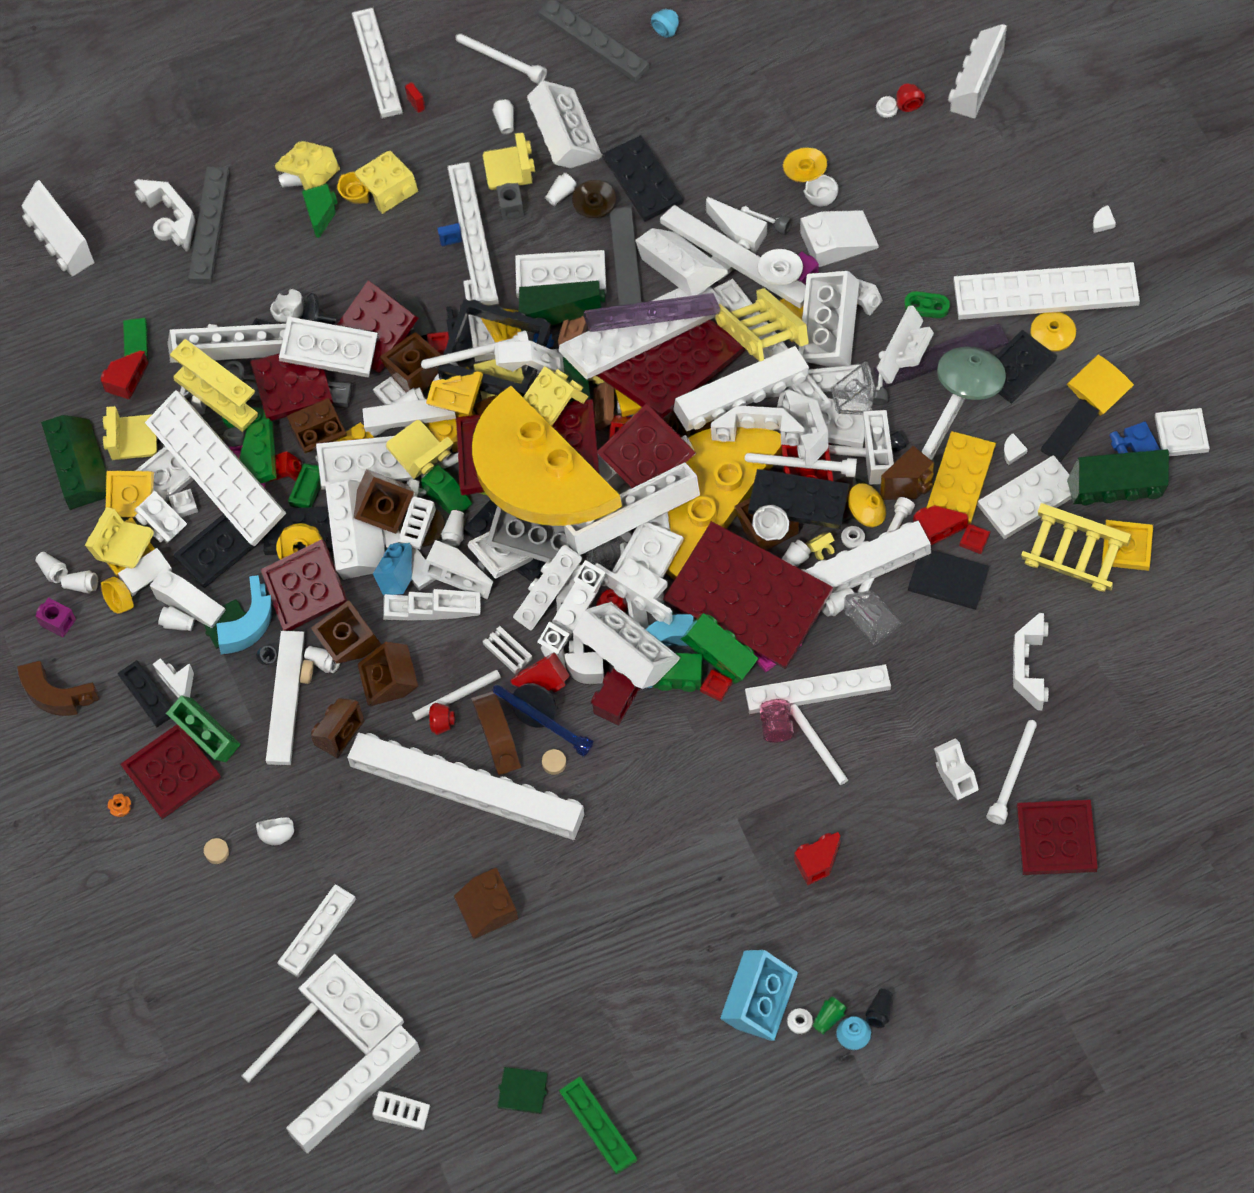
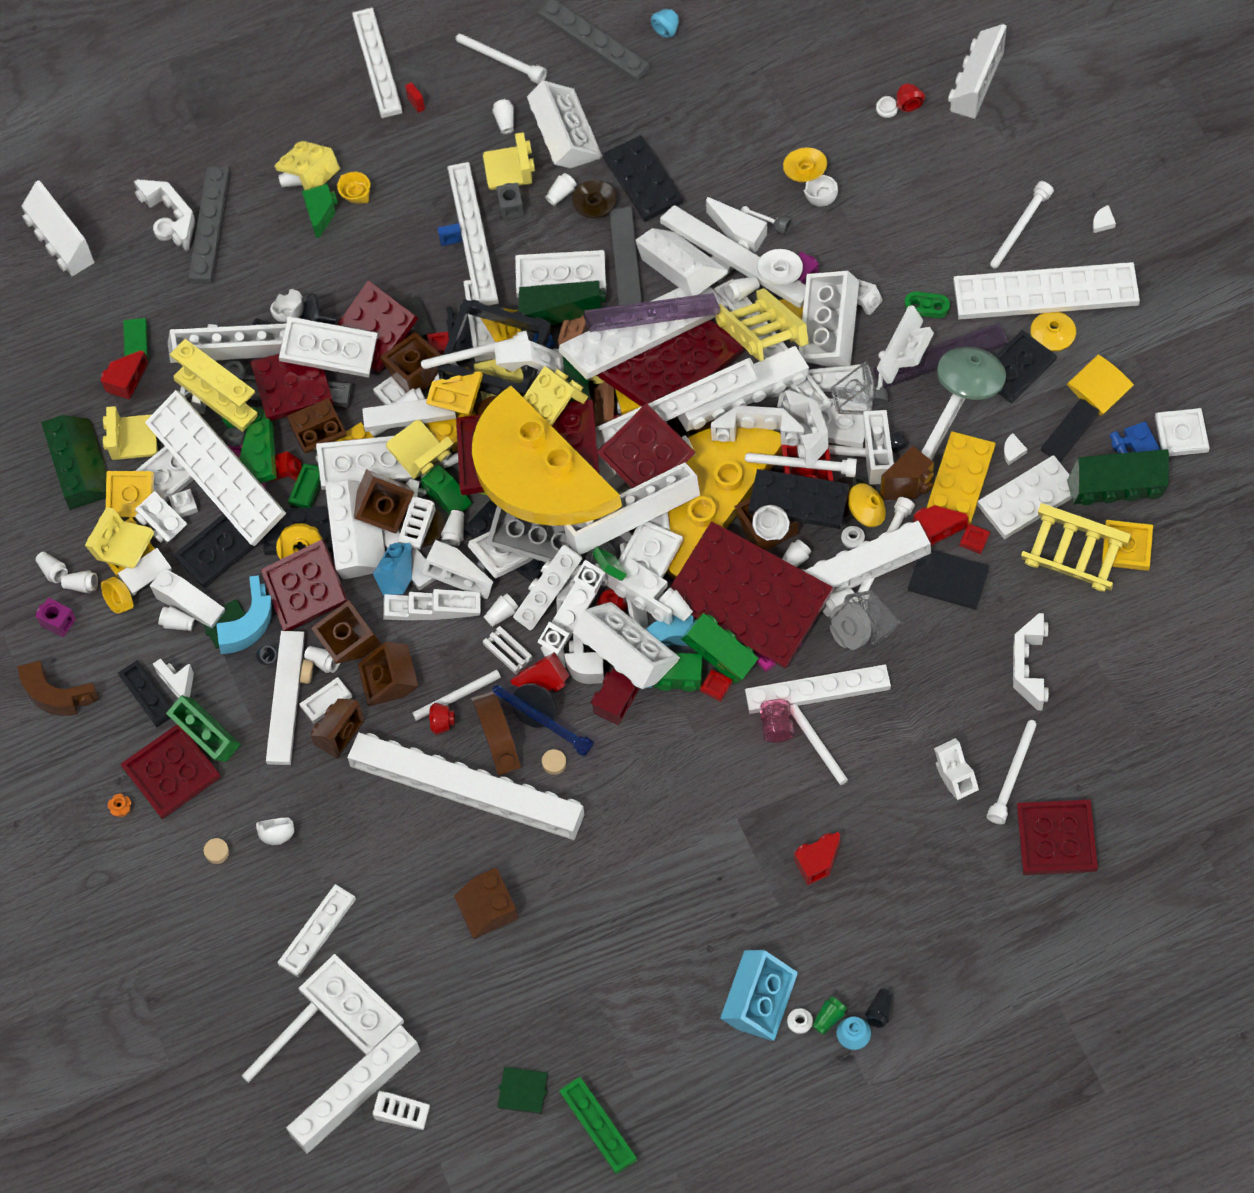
light yellow bracket [355,151,418,214] -> none
white slope [800,211,879,267] -> none
light yellow tile [804,532,835,560] -> none
none -> white tile [299,677,352,724]
none -> white cone [483,593,519,627]
none -> green tile [592,546,627,581]
none -> white tile [596,358,759,450]
none -> white cone [658,587,693,621]
none -> white cone [725,276,760,302]
none -> light grey tile [830,602,871,650]
none -> white piece [990,181,1054,268]

